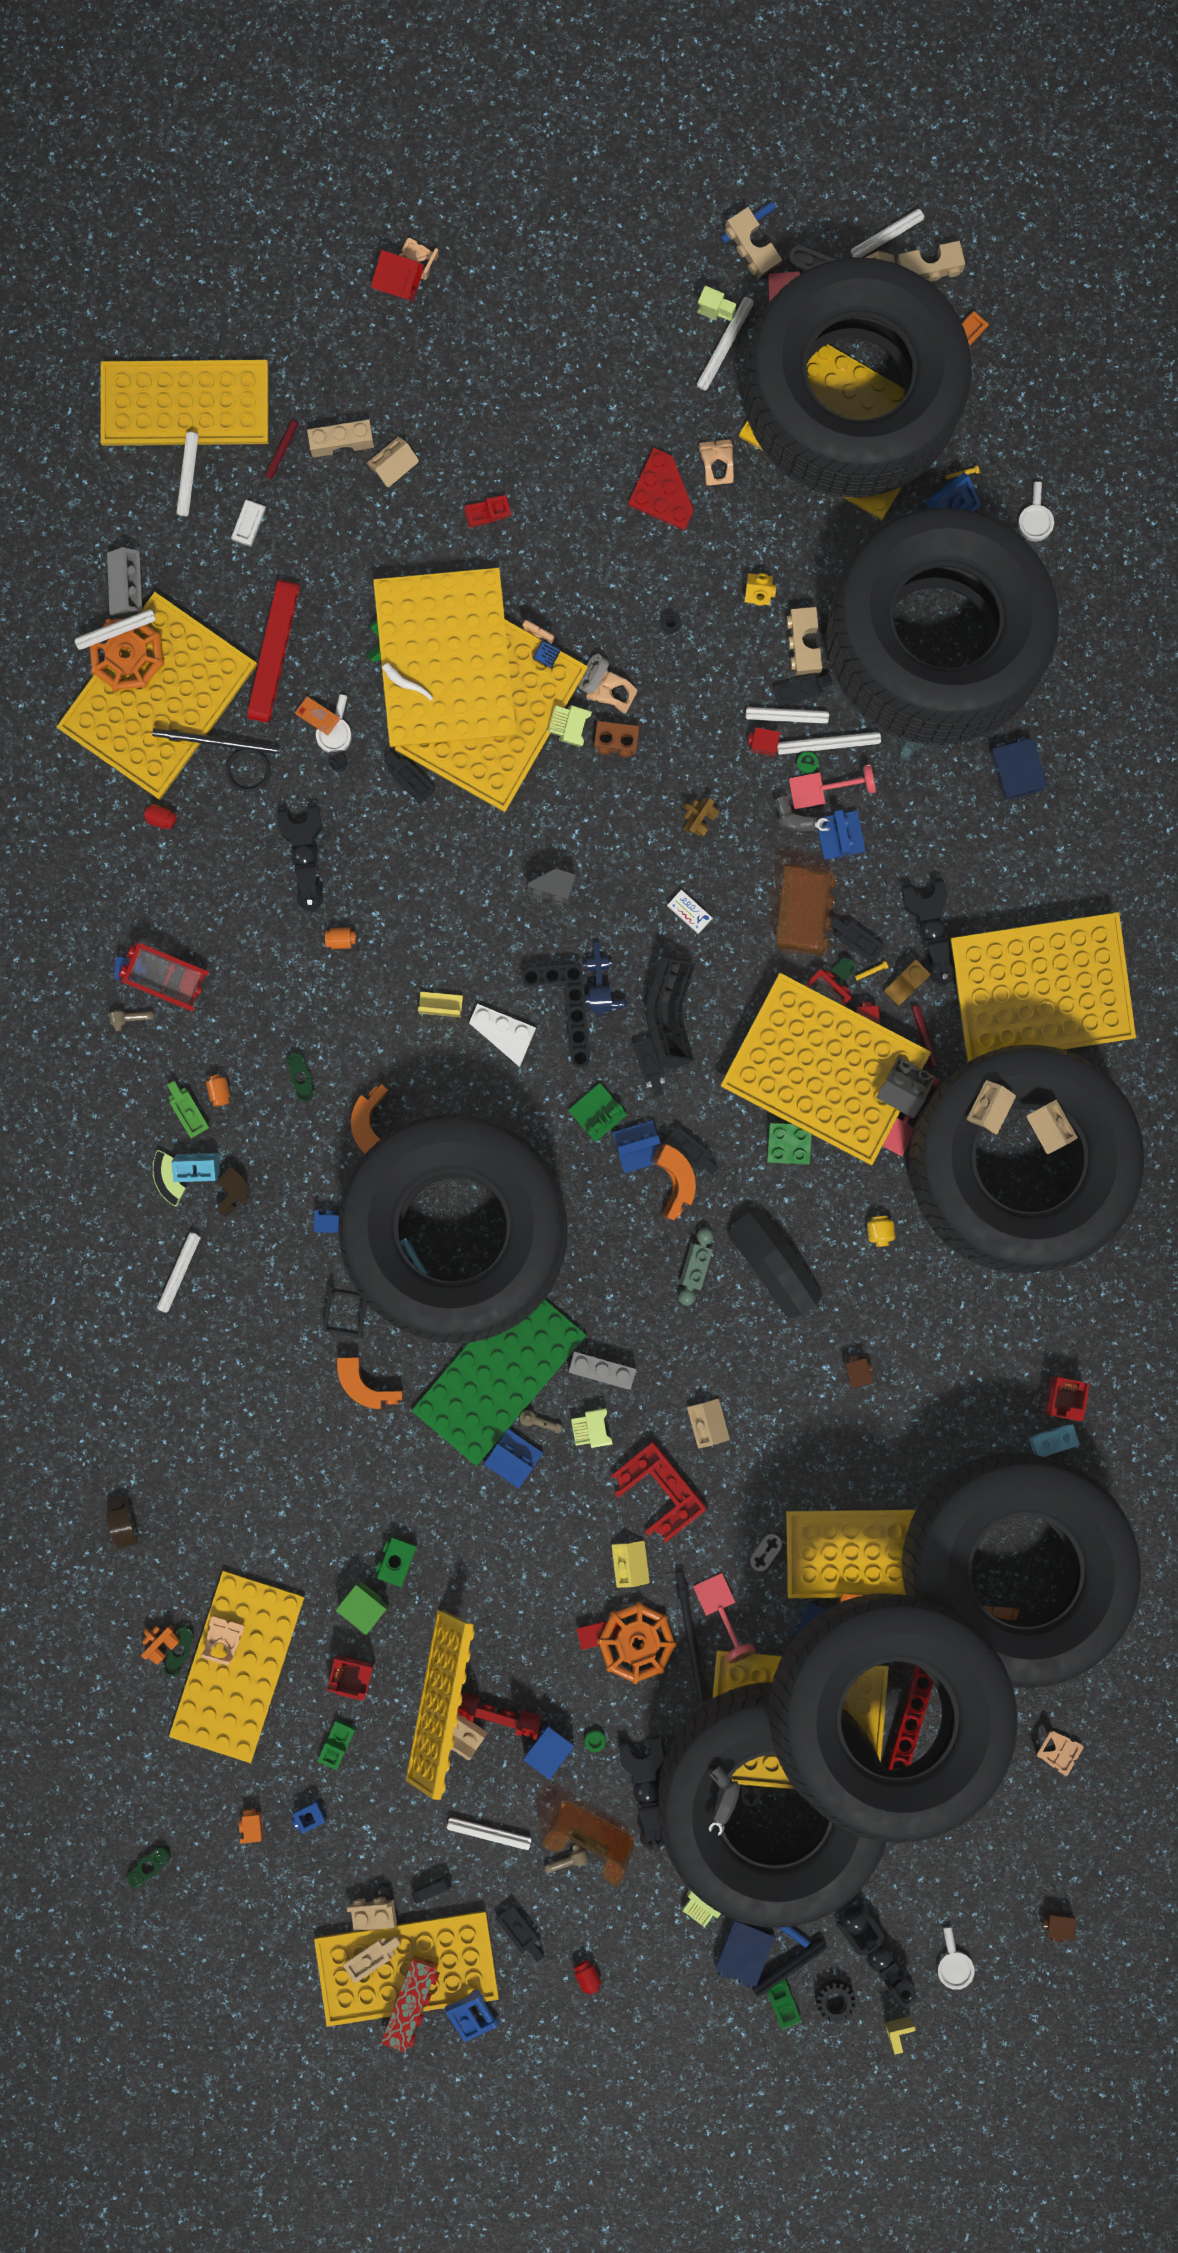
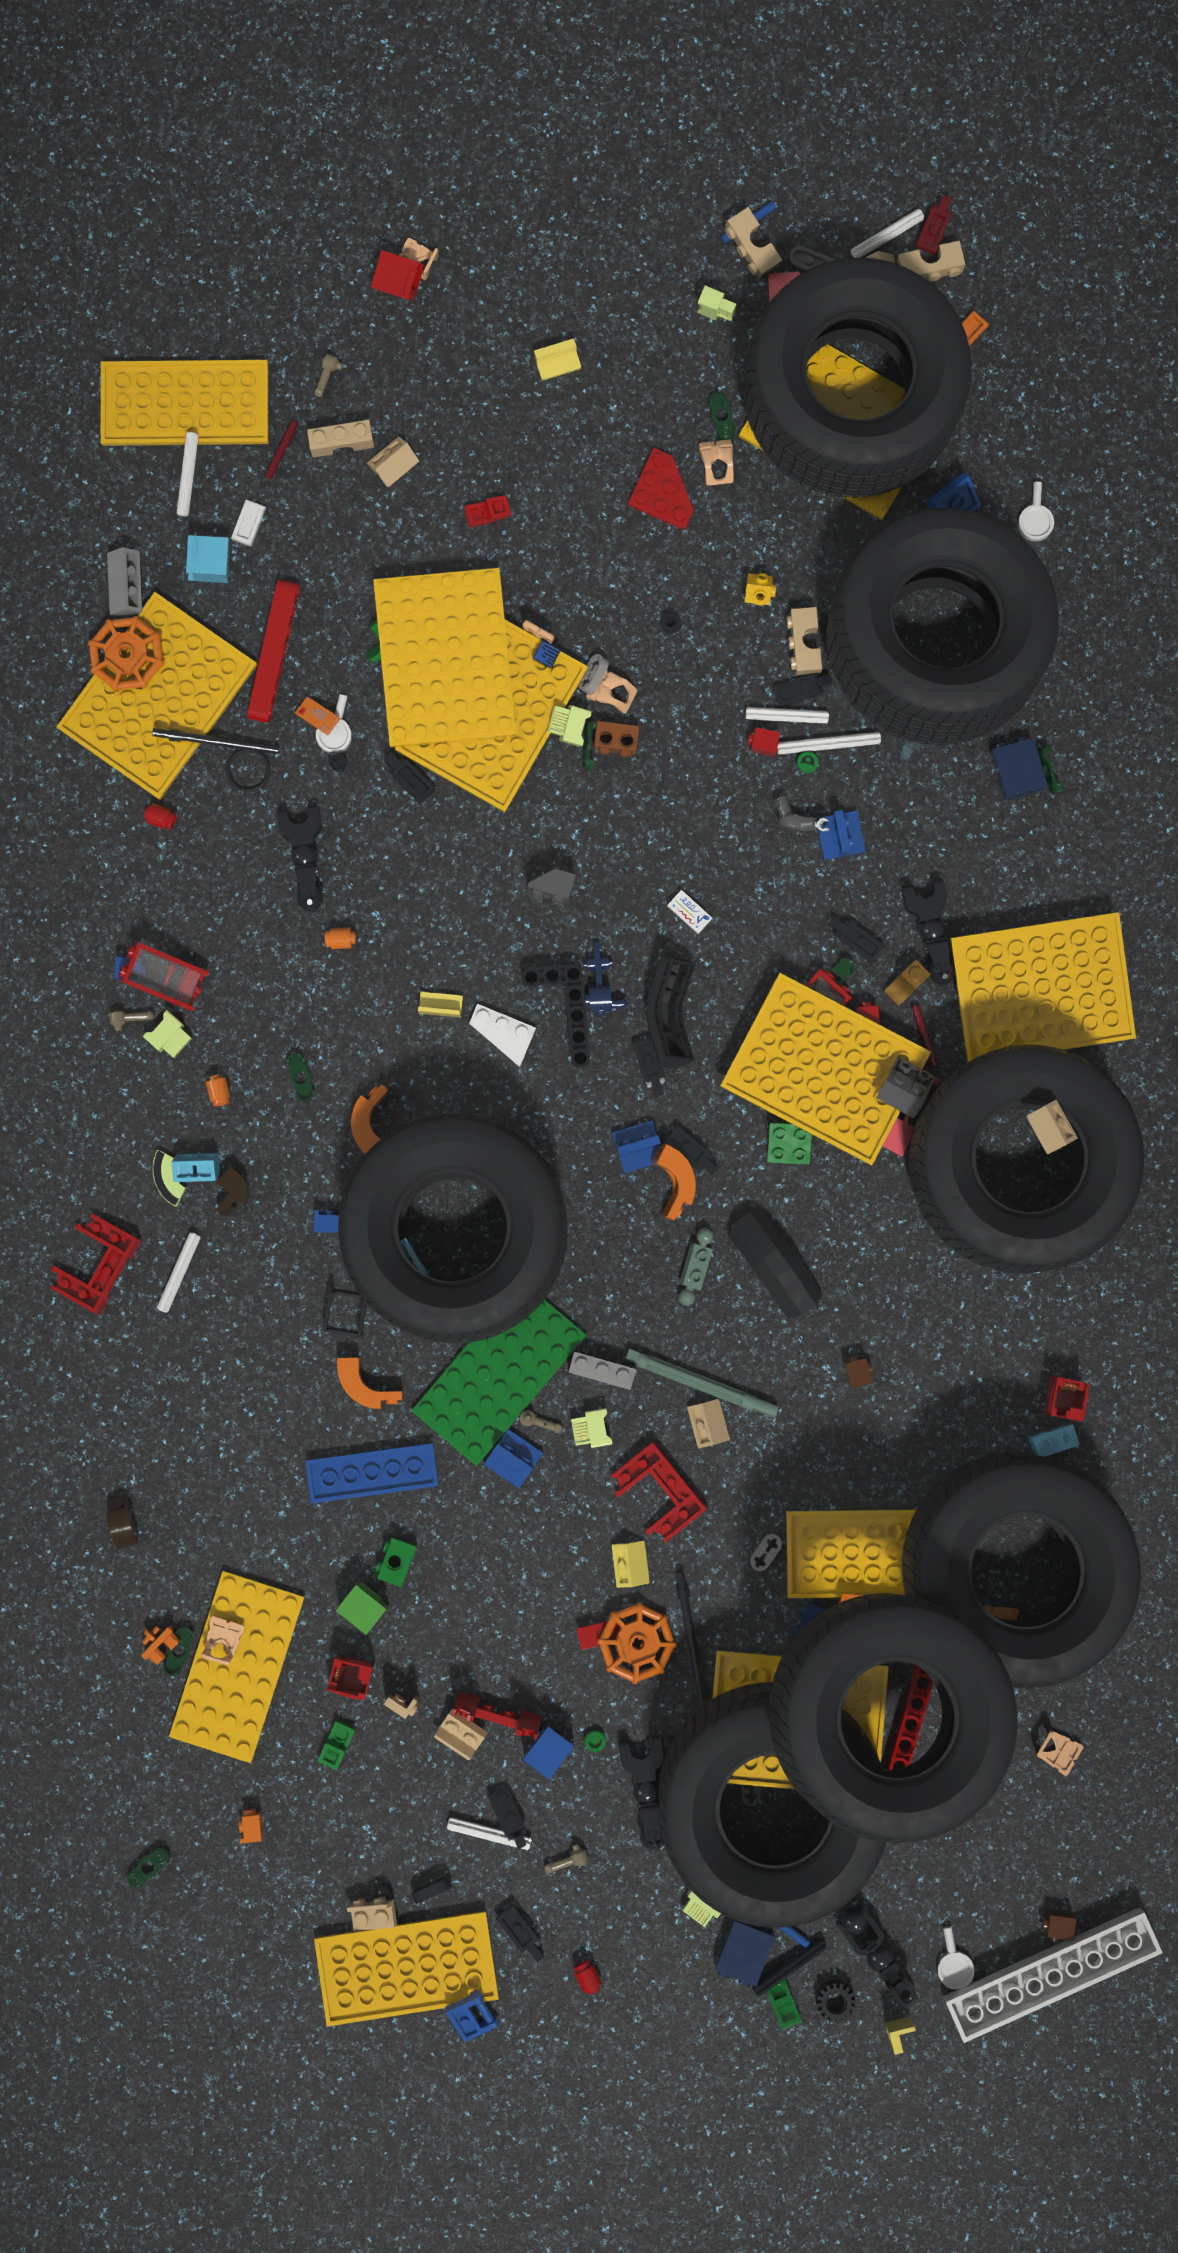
white axle [75,610,156,650] -> none
bright green hinge [167,1081,210,1139] -> none
blue brick [292,1799,327,1834] -> none
tan hinge [343,1935,402,1983] -> none
red brick [381,1955,440,2053] -> none
white animal [382,663,433,701] -> none
yellow plate [405,1610,474,1800] -> none
clear orange windscreen [541,1802,634,1887] -> none
green hinge [568,1083,627,1142] -> none
pearl gold hips [683,798,720,836] -> none
coral piece [693,1573,756,1664] -> none
white axle [697,297,754,391] -> none
dark grey arm [709,1766,740,1835] -> none
clear orange windscreen [777,864,836,956] -> none
coral piece [789,764,876,810] -> none
yellow piece [855,961,888,980] -> none
yellow head [867,1216,896,1247] -> none
yellow piece [945,465,980,480] -> none
tan panel [967,1080,1016,1134] -> none
none -> red wedge [51,1214,142,1315]
none -> yellowish green piece [143,1010,192,1058]
none -> medium azure piece [186,535,230,583]
none -> blue plate [305,1443,439,1503]
none -> dark tan piece [314,353,343,397]
none -> tan bracket [384,1693,419,1719]
none -> black hinge [488,1787,527,1849]
none -> light yellow panel [534,339,581,380]
none -> dark green piece [582,720,597,771]
none -> sand green piece [625,1349,779,1418]
none -> dark green piece [708,392,735,440]
none -> dark red hinge [916,195,952,255]
none -> white brick [943,1907,1162,2043]
none -> dark green piece [1038,744,1064,794]

